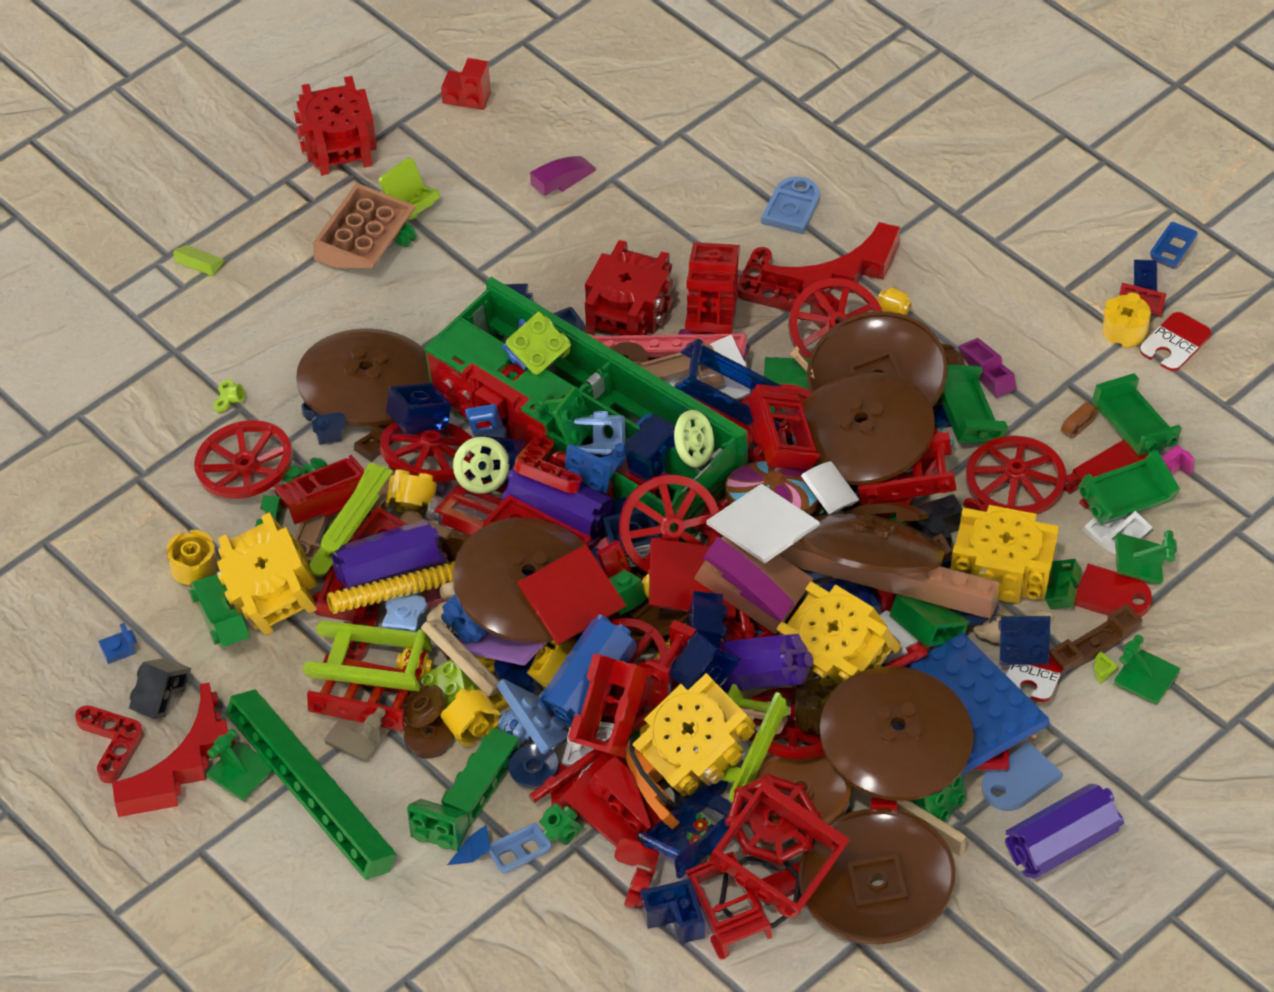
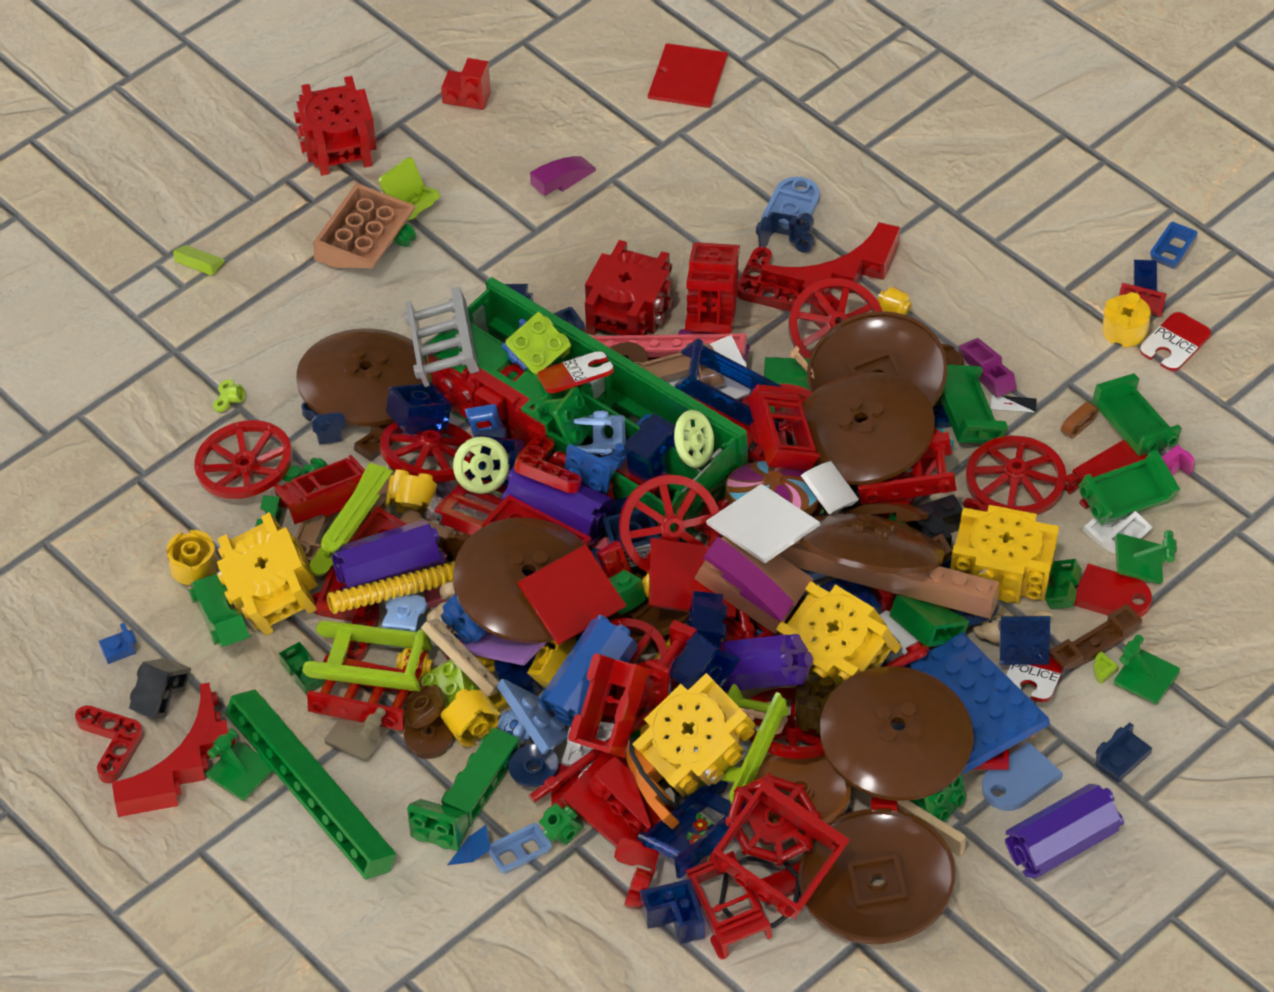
none -> green piece [279,641,326,695]
none -> light grey fence [404,286,479,387]
none -> piece [537,352,614,393]
none -> red piece [648,43,728,108]
none -> dark blue piece [756,212,815,253]
none -> sticker [991,395,1037,413]
none -> dark blue bracket [1095,722,1152,783]

